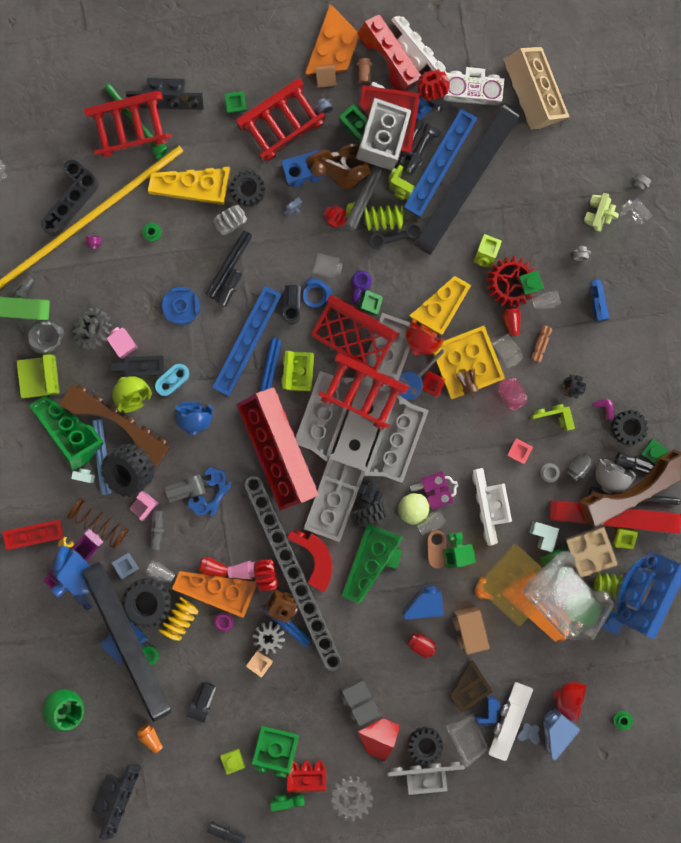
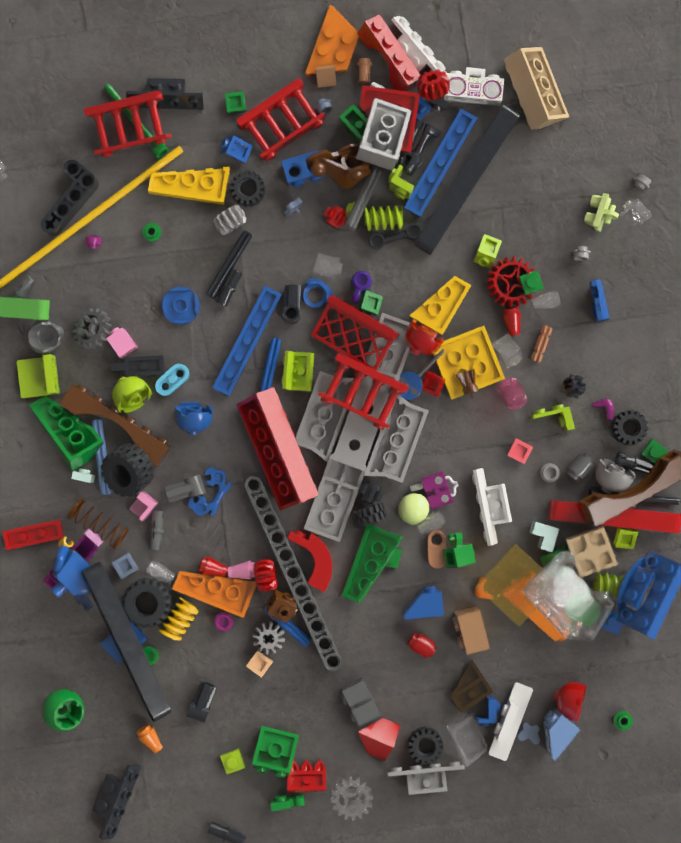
none -> blue bracket [220,135,253,164]

